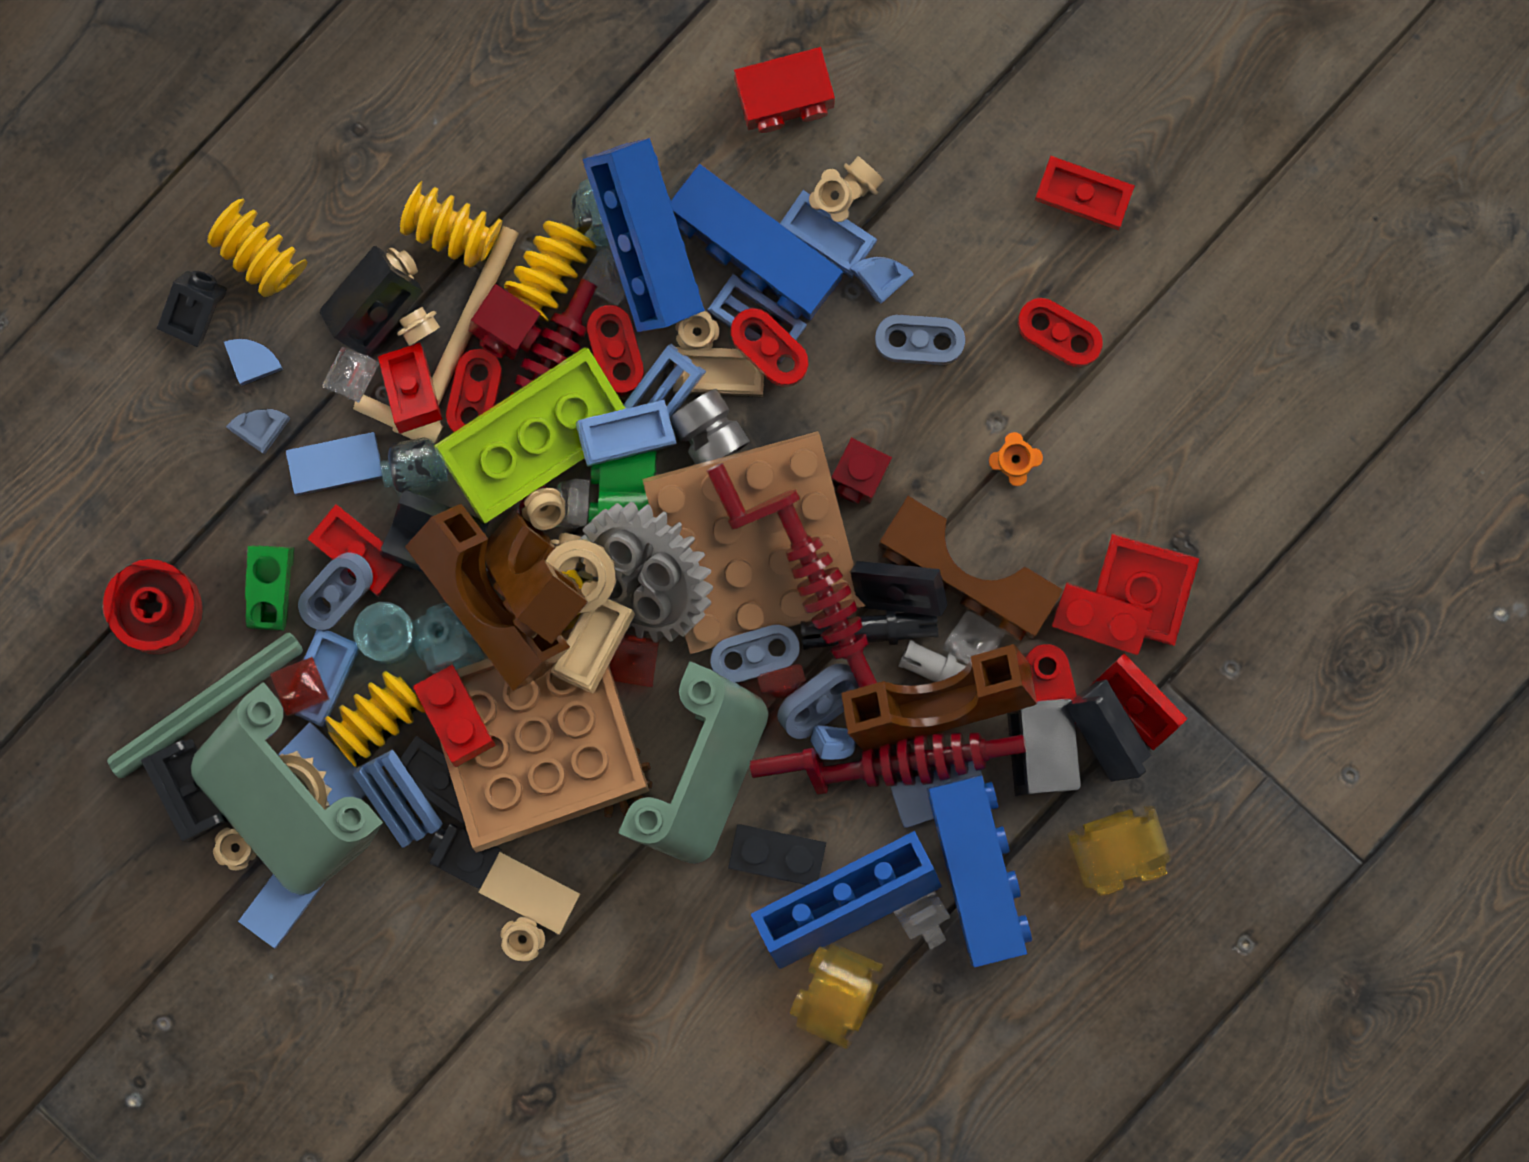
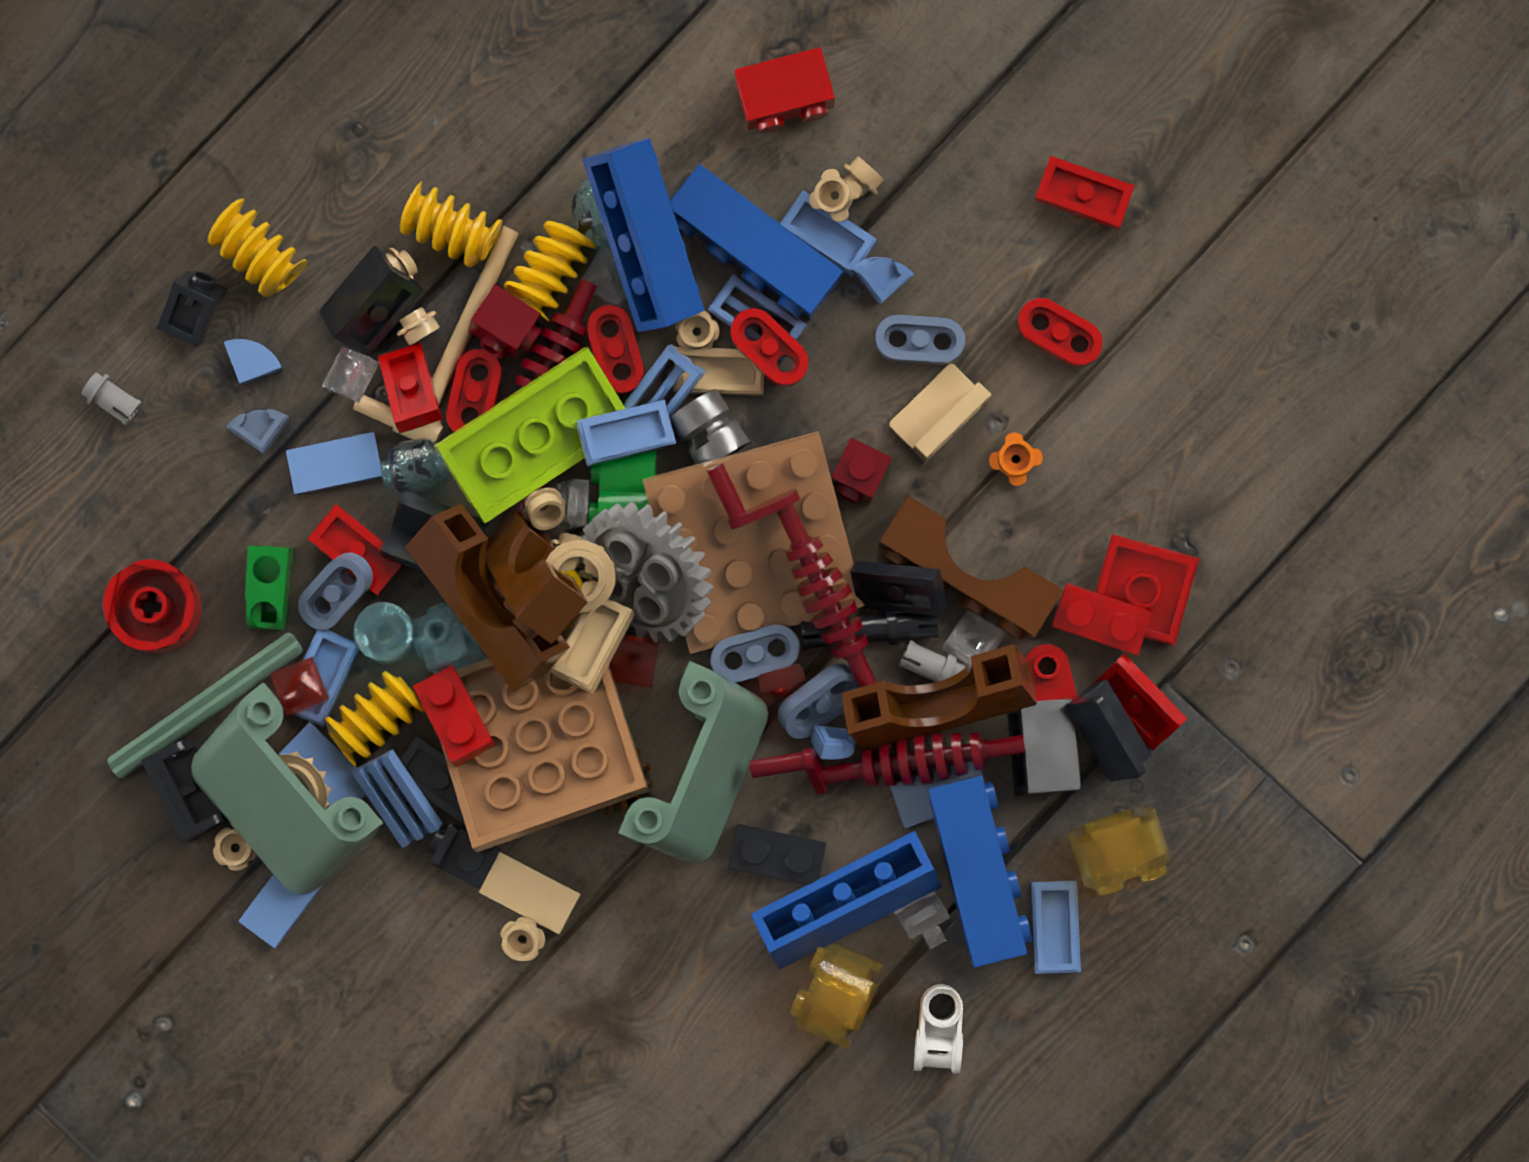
none -> light grey pin [81,372,142,426]
none -> tan panel [889,364,992,463]
none -> white piece [914,984,963,1074]
none -> medium blue tile [1030,881,1081,974]

